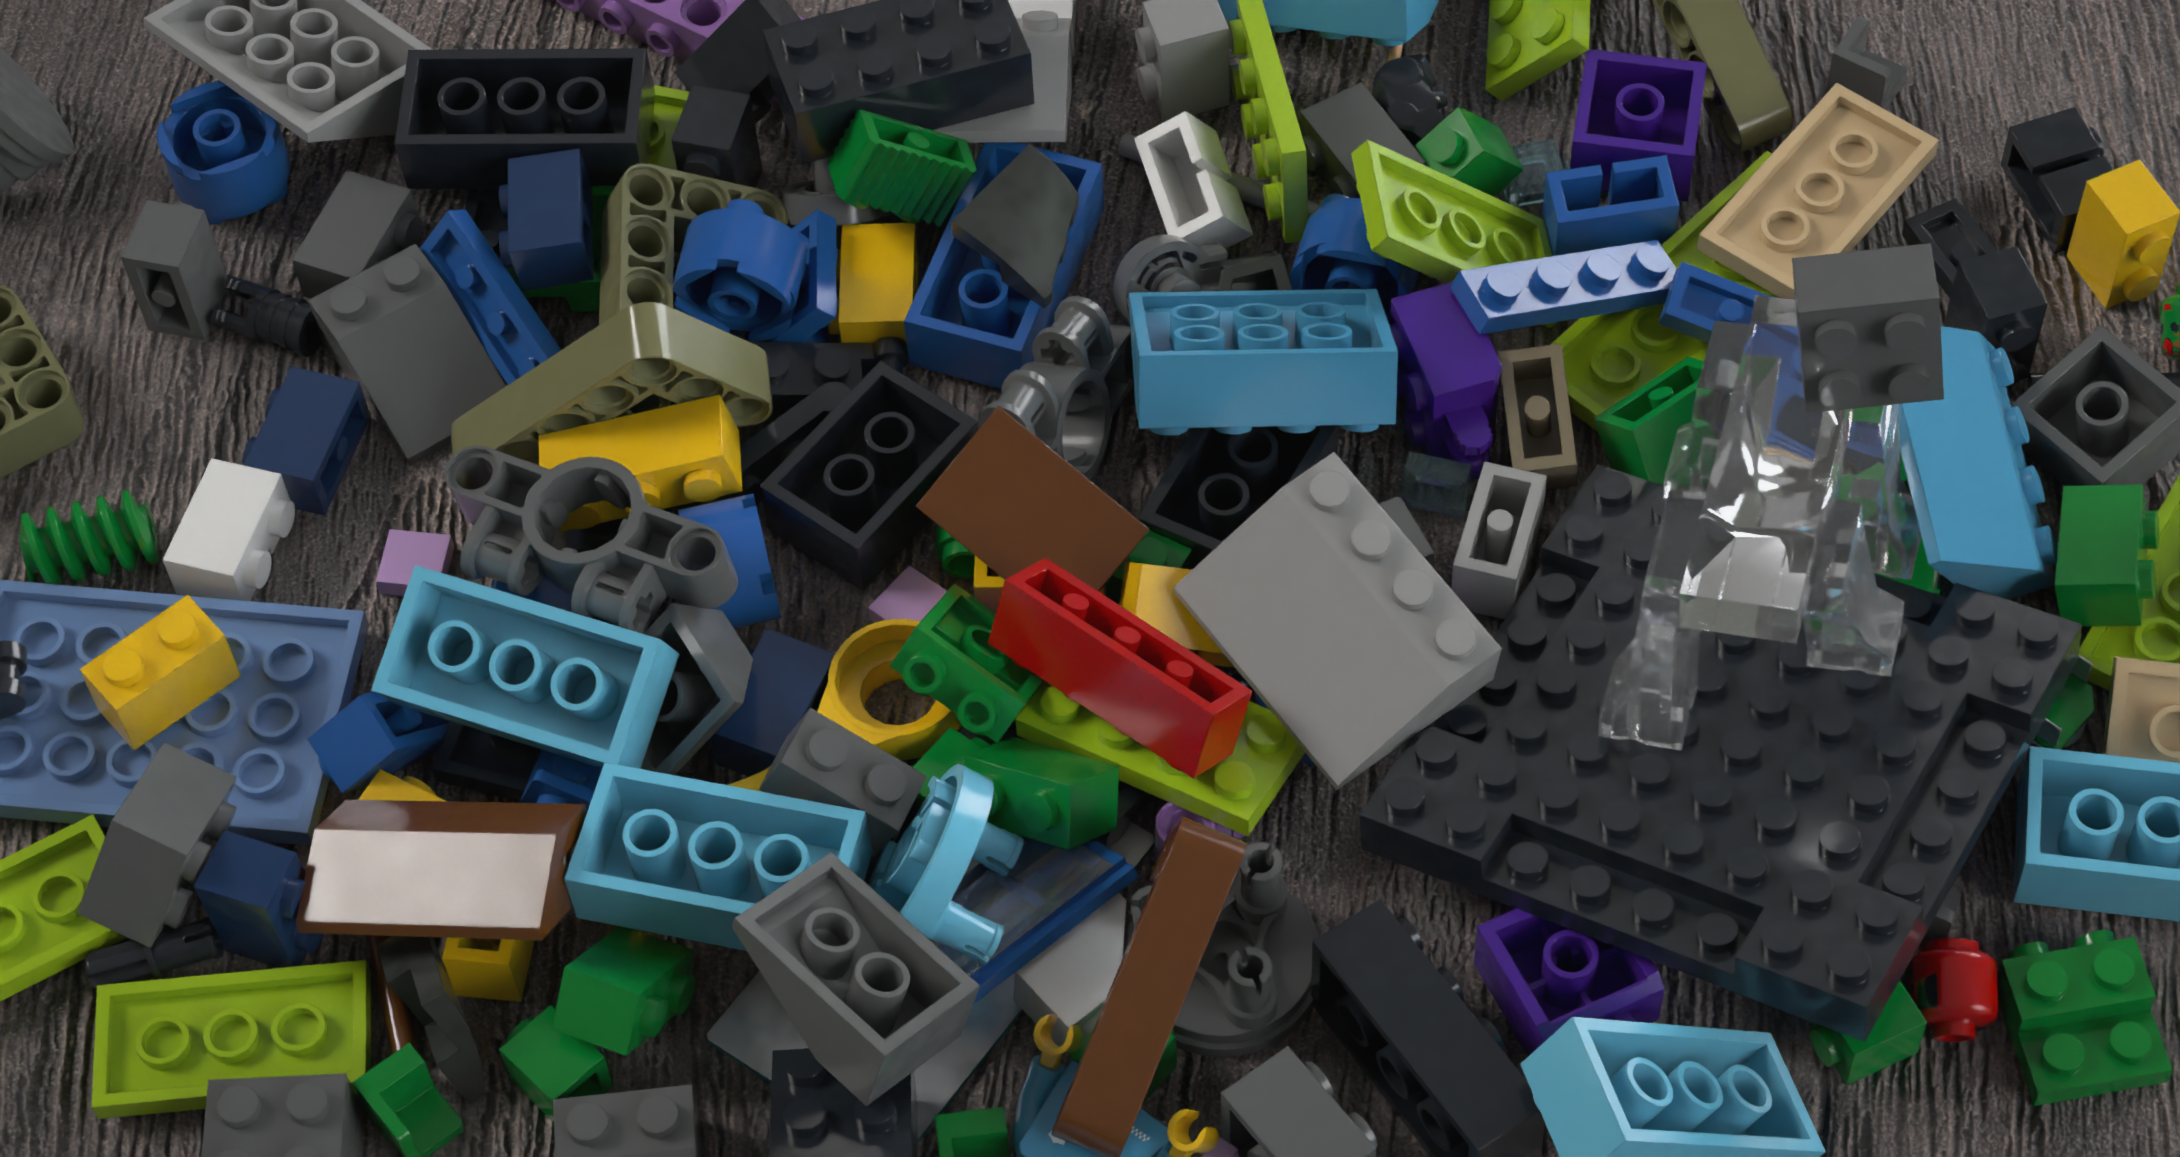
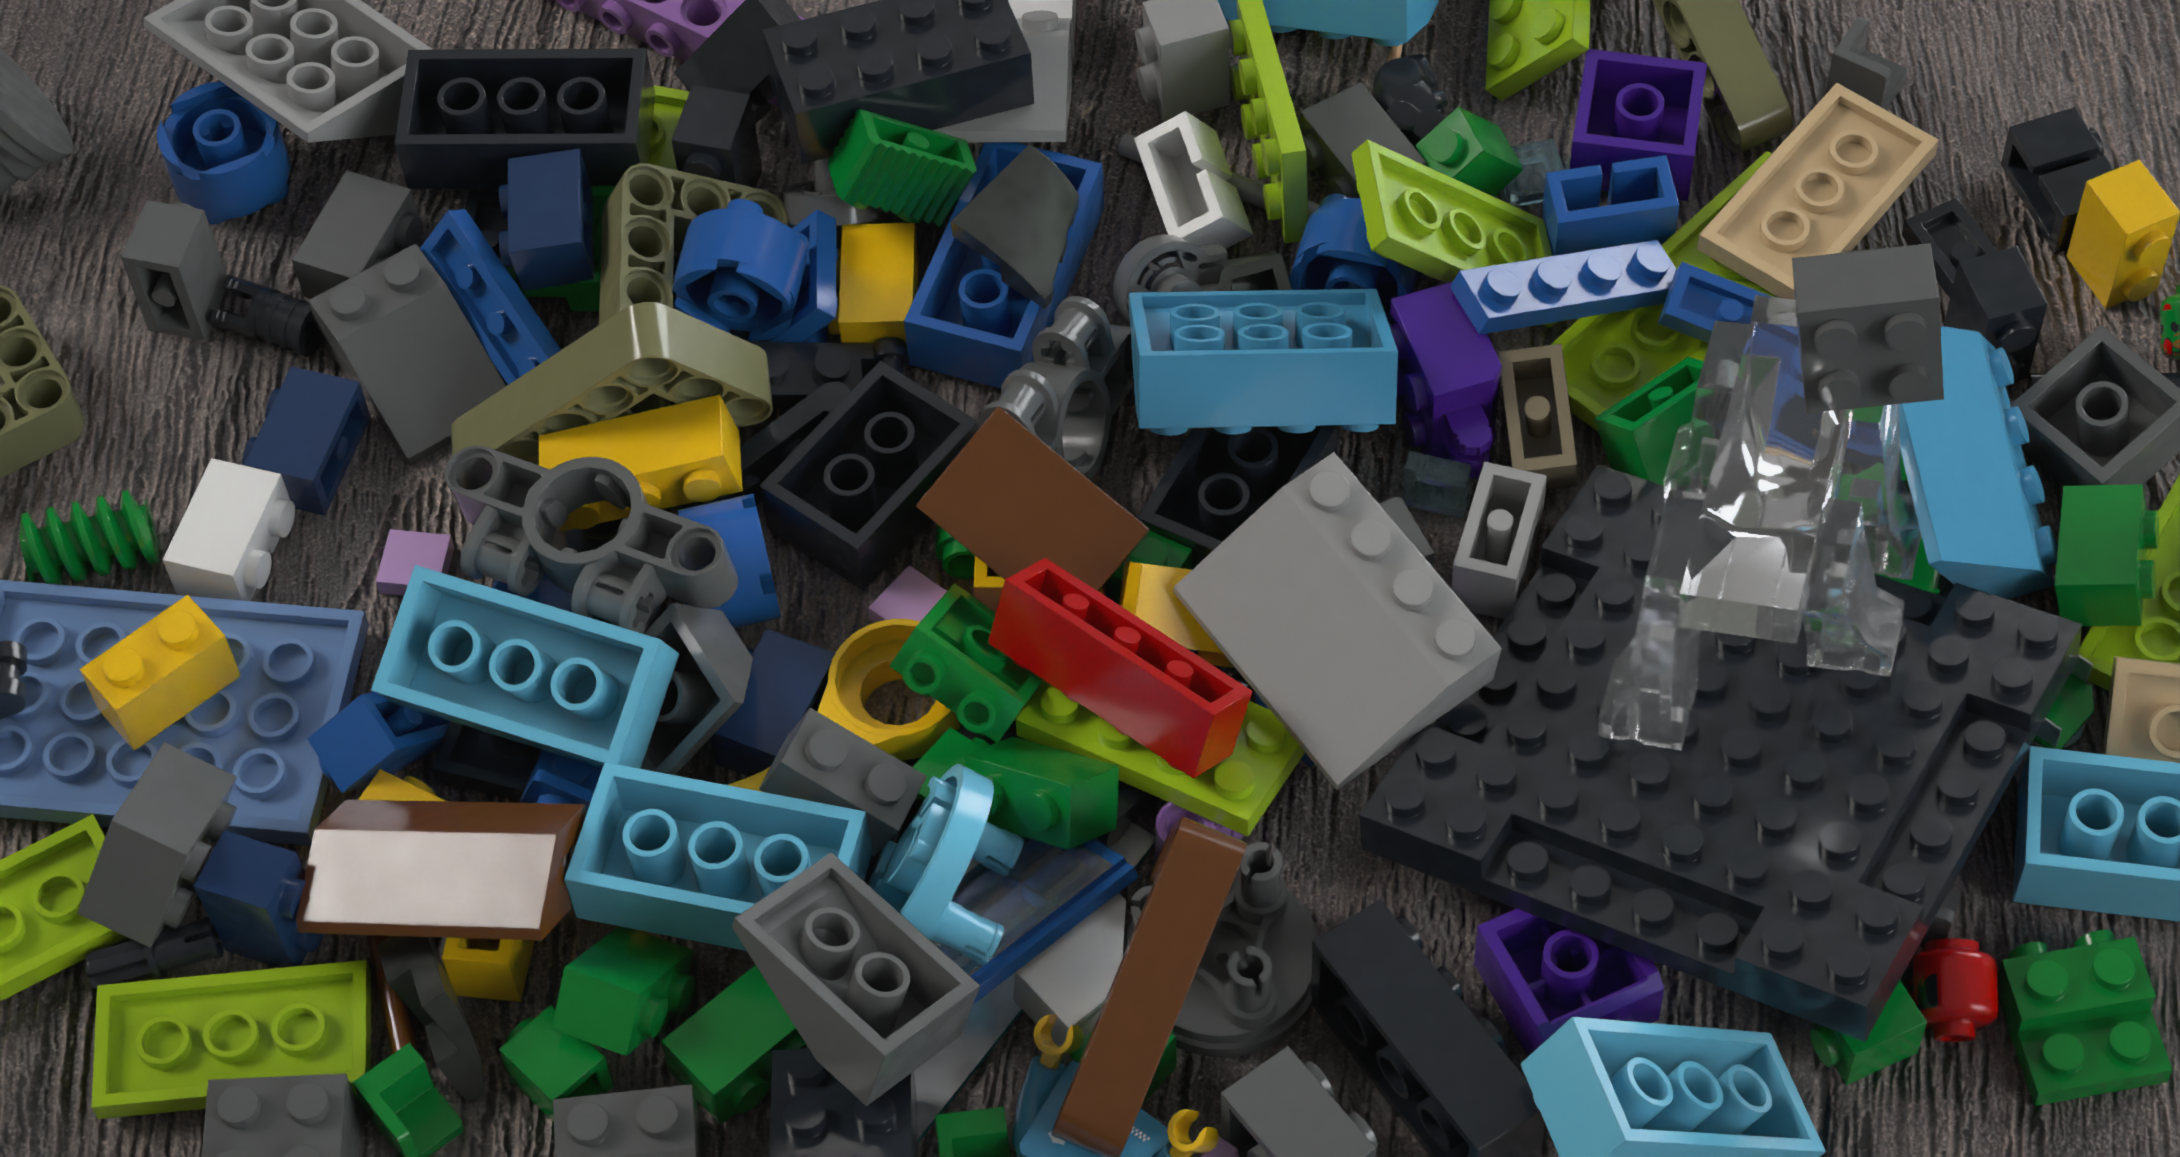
none -> green brick [661,965,808,1125]

